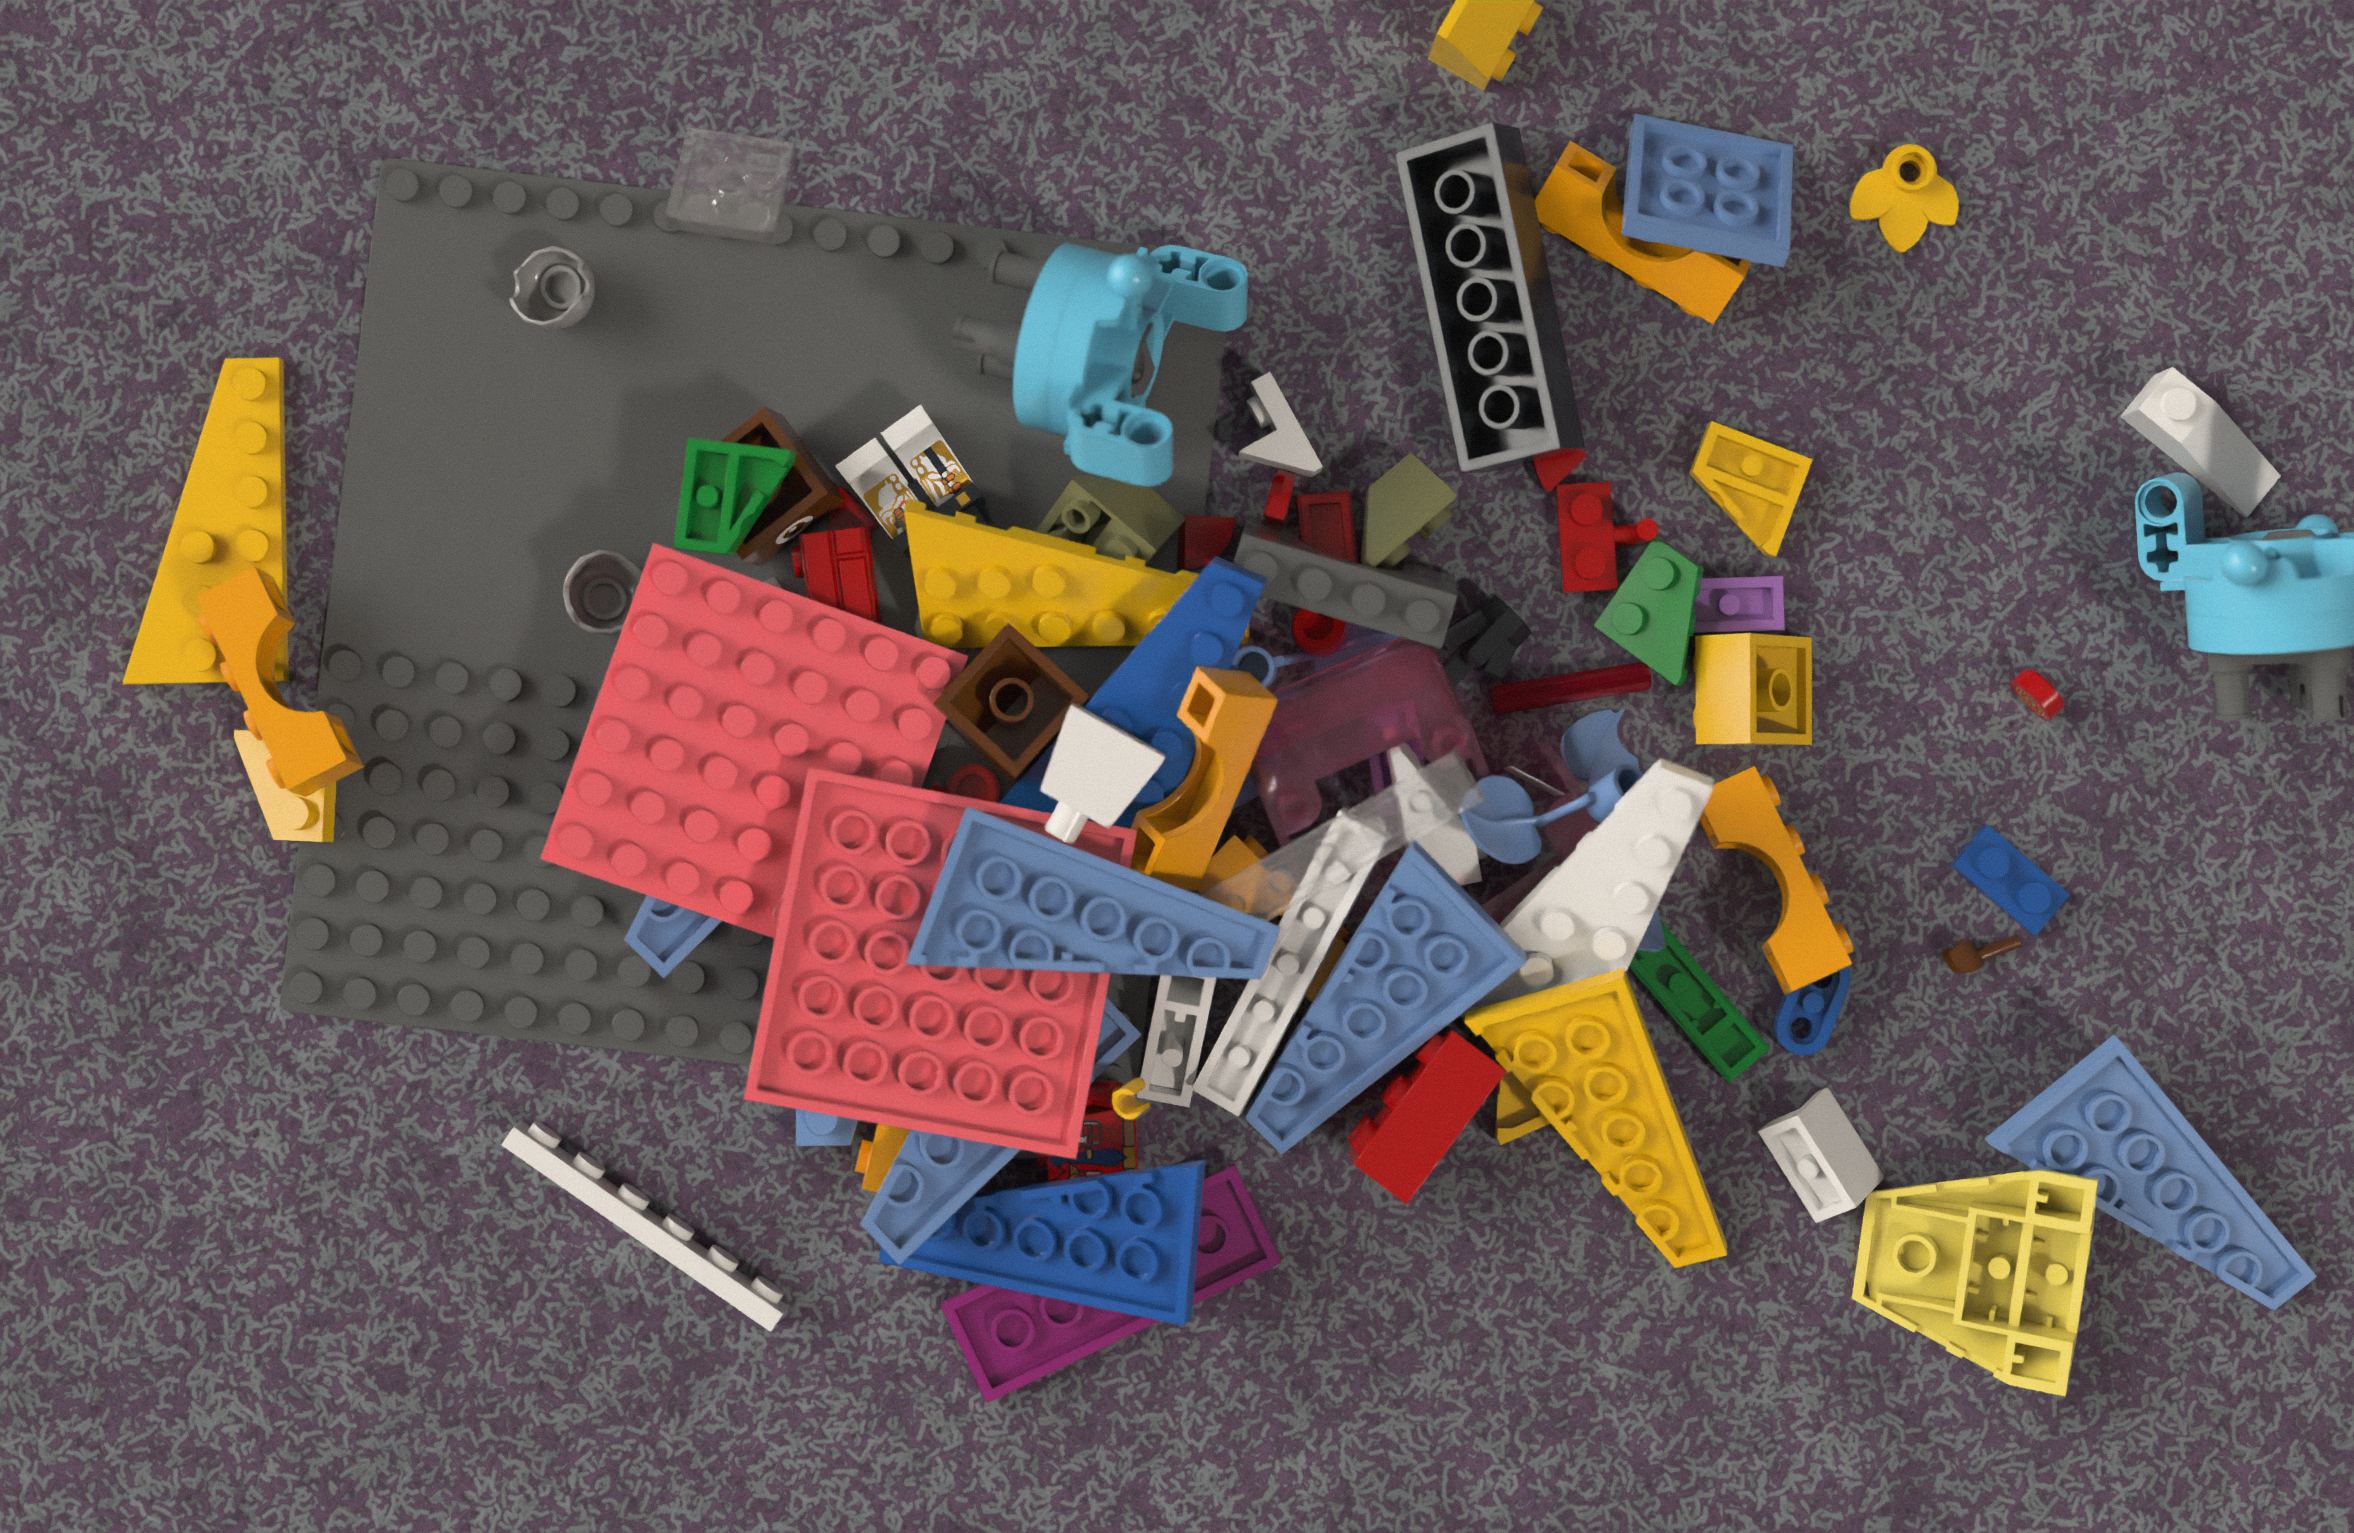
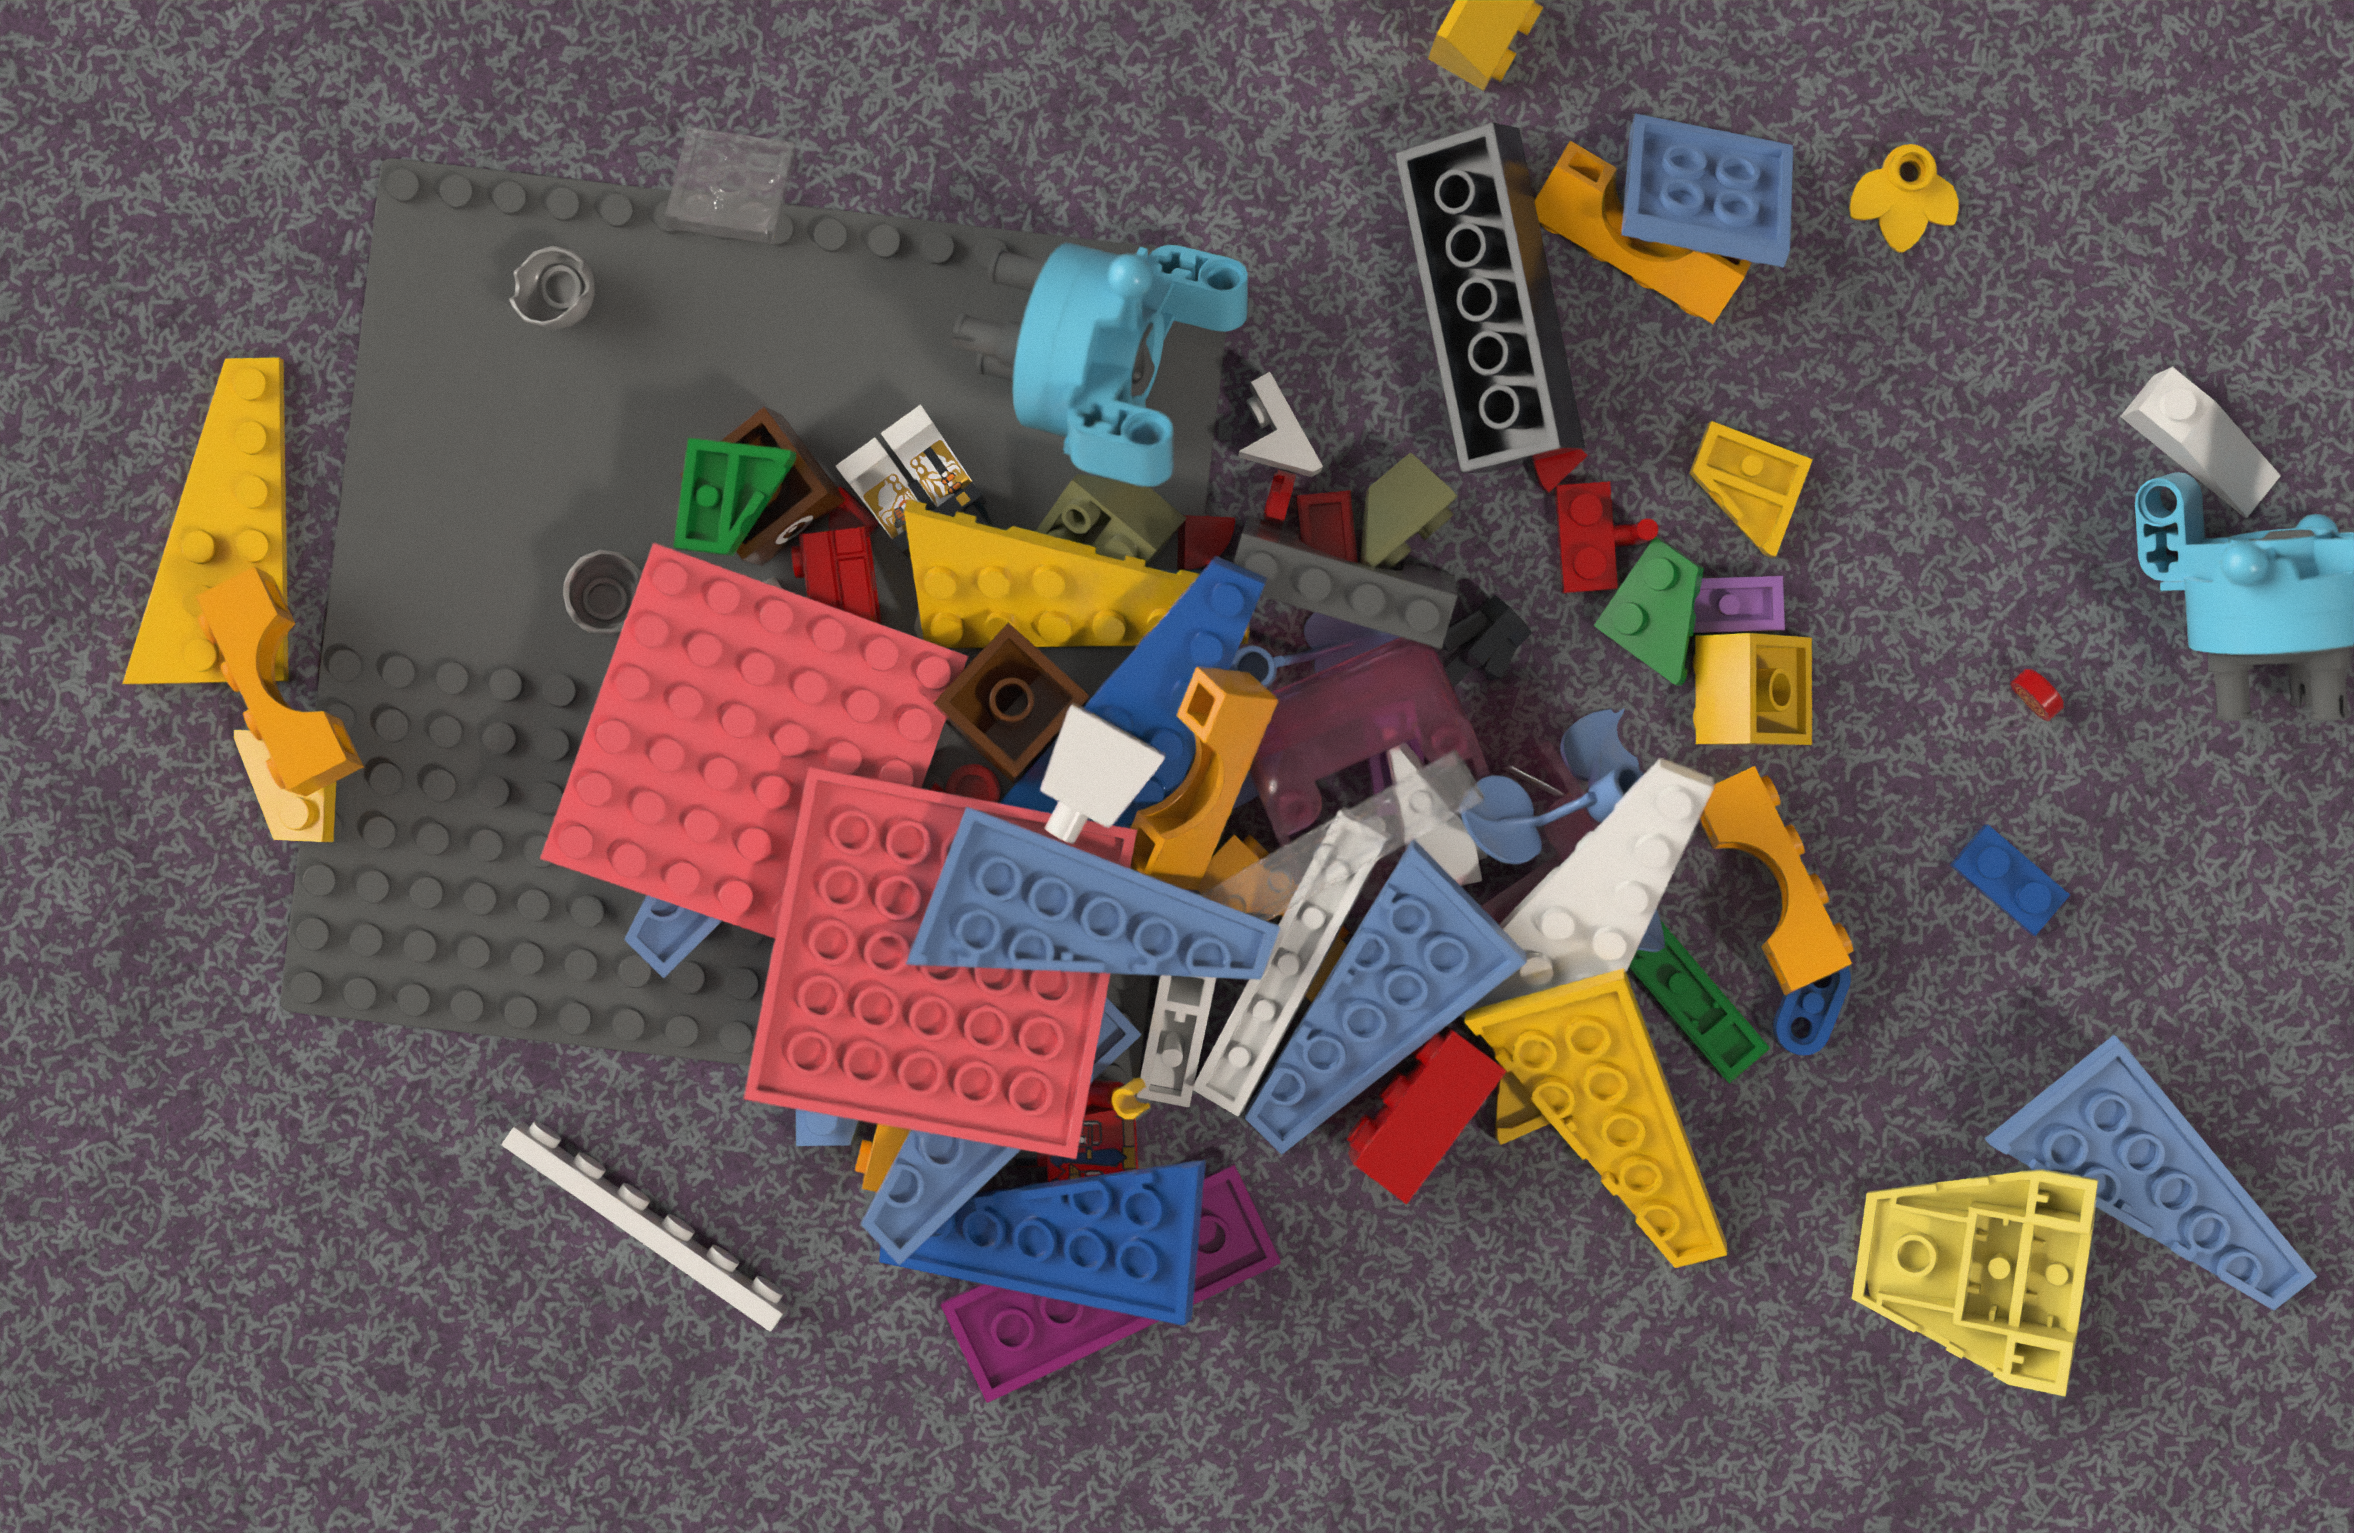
red tile [1291,608,1347,657] -> none
dark red axle [1491,661,1652,714] -> none
white panel [1758,1088,1883,1223] -> none
reddish brown hand [1941,935,2022,973] -> none

